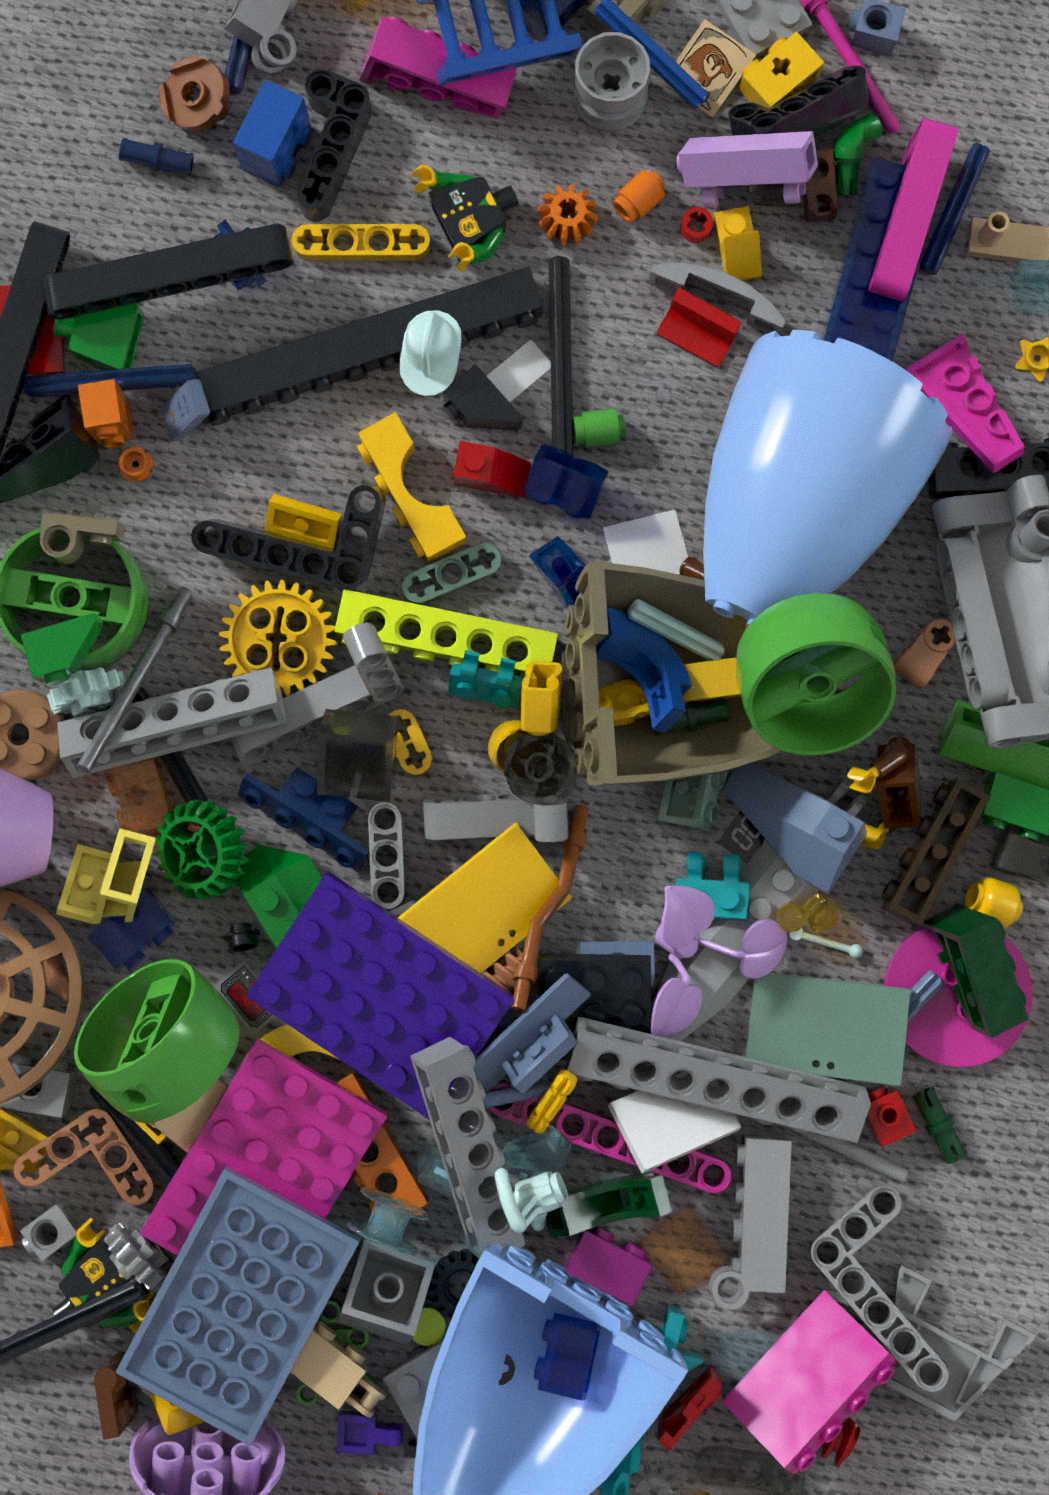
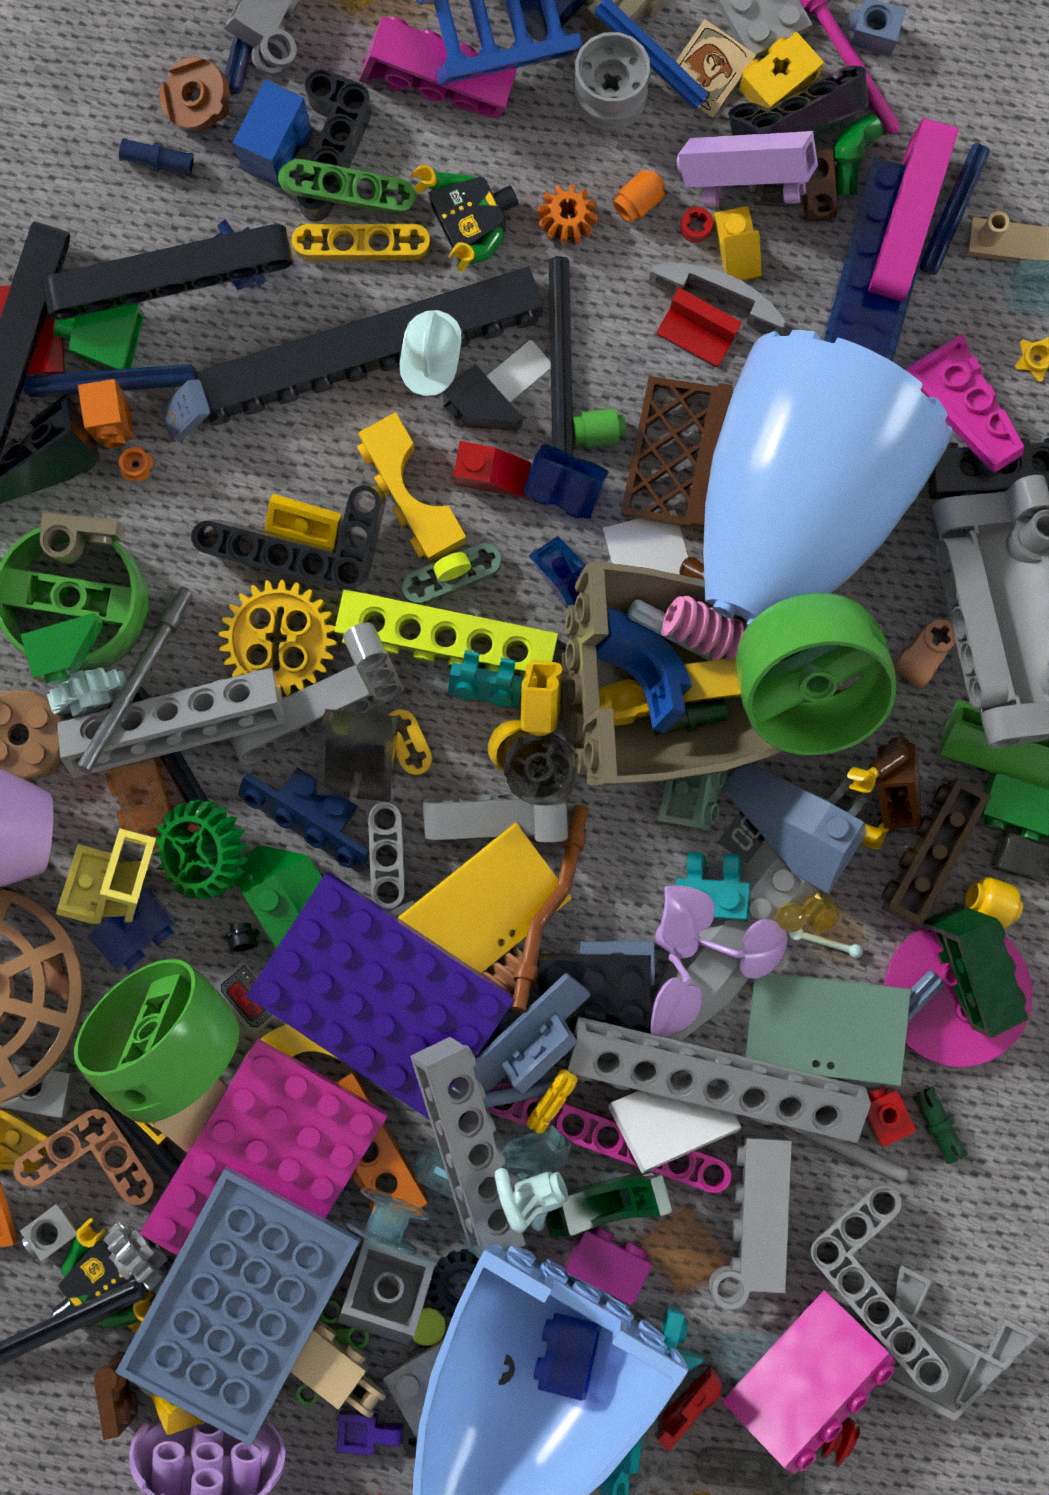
none -> bright green beam [278,159,415,214]
none -> neon yellow tile [433,552,472,582]
none -> reddish brown fence [621,376,734,533]
none -> bright pink piece [661,596,746,661]

